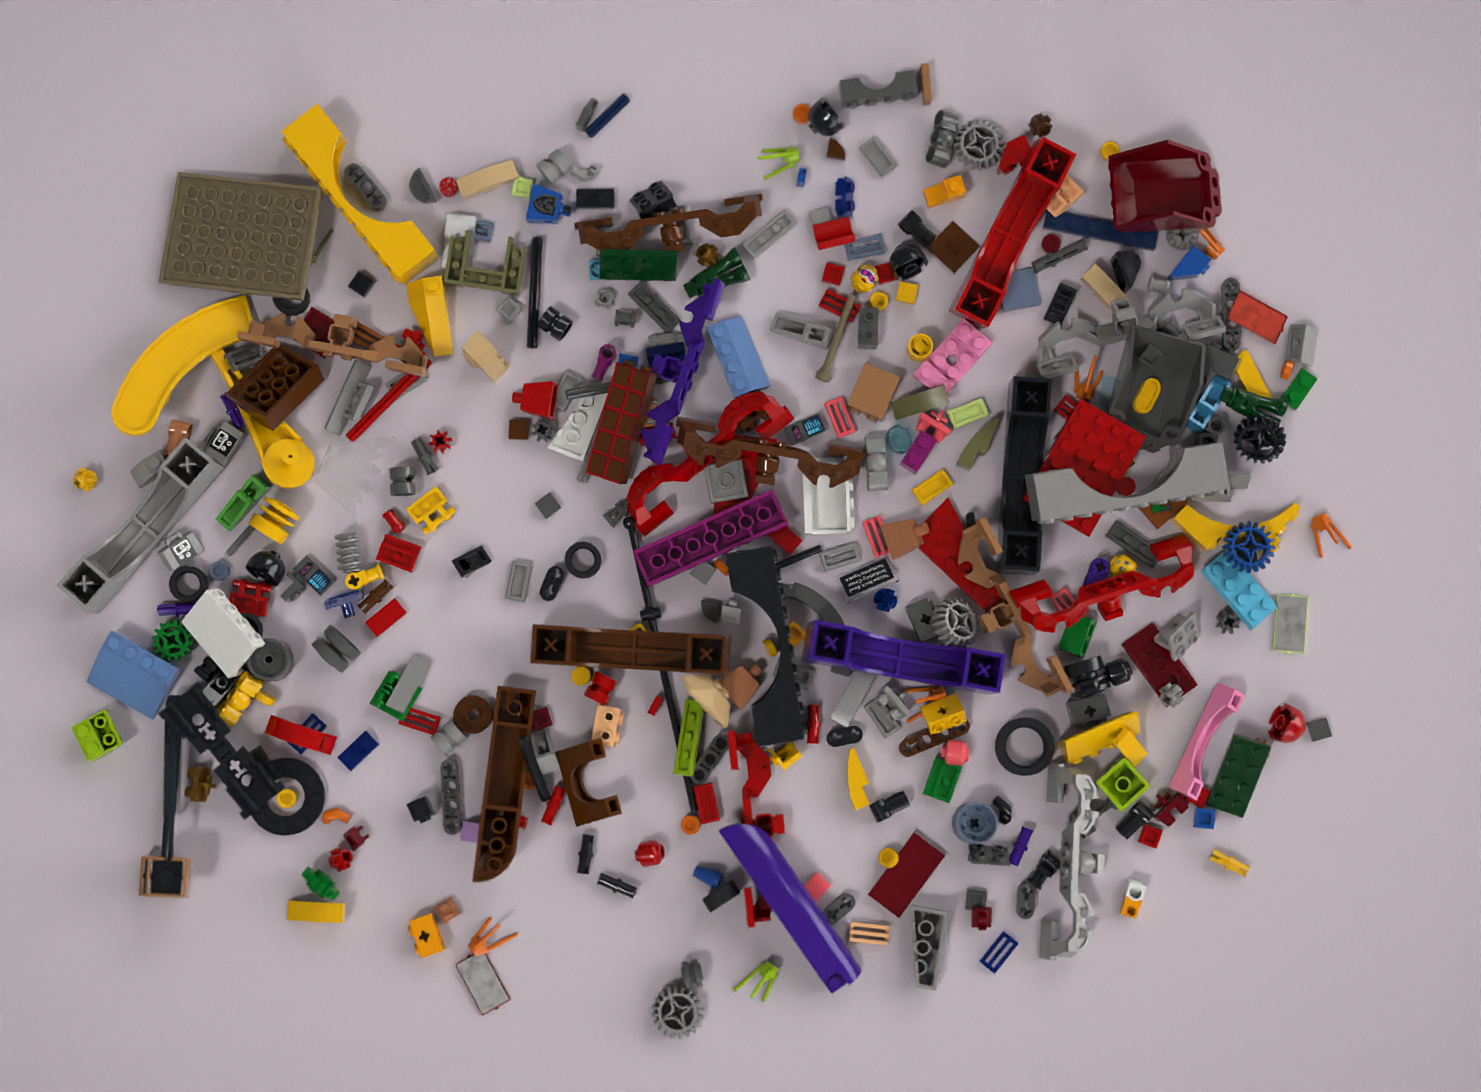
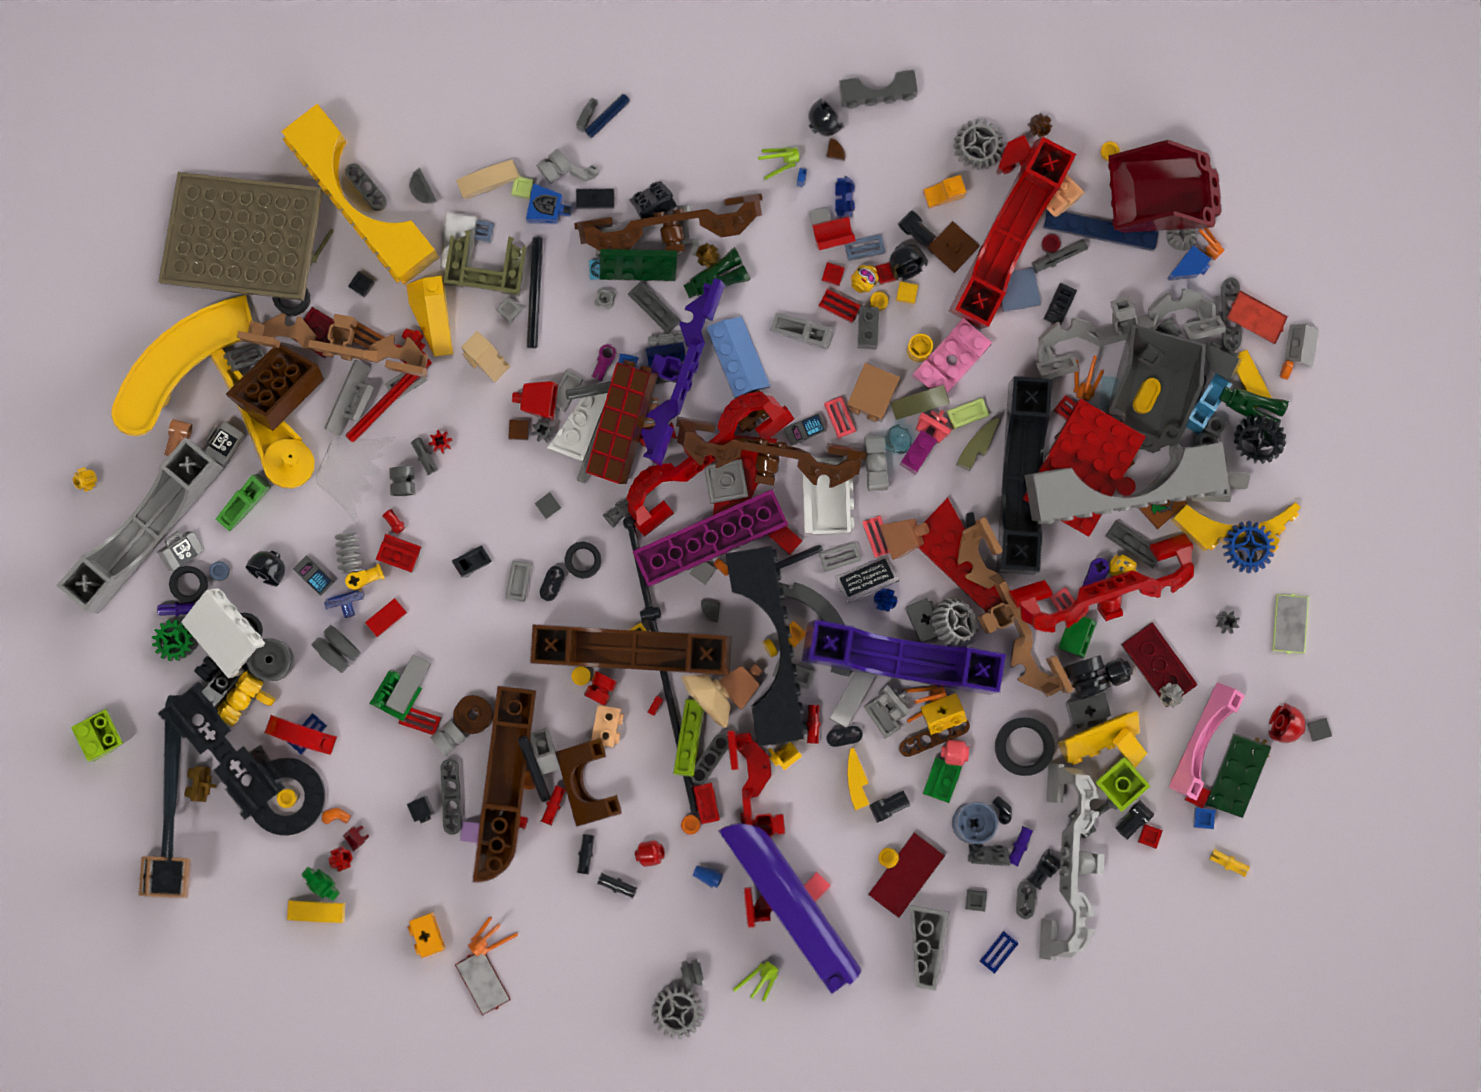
medium blue slope [87,631,183,720] -> none
light grey slope [130,451,167,488] -> none
dark purple axle [220,392,245,429] -> none
light grey piece [223,525,254,559] -> none
red plate [229,578,272,617] -> none
yellow wheel [248,496,300,545] -> none
dark grey bracket [280,572,305,603] -> none
clear blue tile [337,730,380,771] -> none
reddish brown pin [357,579,394,614] -> none
yellow plate [406,486,456,535] -> none
nougat tile [434,897,461,924] -> none
red tile [439,177,459,197] -> none
dark red tile [532,707,553,732] -> none
black wheel [537,306,573,341] -> none
dark grey bush [615,309,635,328] -> none
black tyre [702,880,741,912] -> none
white tile [720,599,742,624] -> none
light grey tile [741,209,797,260] -> none
orange tile [793,104,810,124] -> none
dark tan piece [815,294,855,383] -> none
dark grey beam [823,893,856,924] -> none
light nougat tile [849,922,890,946] -> none
light grey tile [859,136,897,178] -> none
yellow tile [911,469,953,506] -> none
medium nougat tile [920,63,932,106] -> none
dark grey piece [926,110,959,168] -> none
dark red tile [971,907,992,930] -> none
tan slope [1080,263,1126,313] -> none
black slope [1110,250,1141,295] -> none
leg [1120,879,1147,919] -> none
light grey bush [1147,275,1170,295] -> none
dark red hips [1153,792,1189,827] -> none
light grey bracket [1154,612,1199,661] -> none
medium azure plate [1200,549,1278,631] -> none
green plate [1280,368,1317,411] -> none
orange plant [1310,513,1352,558] -> none

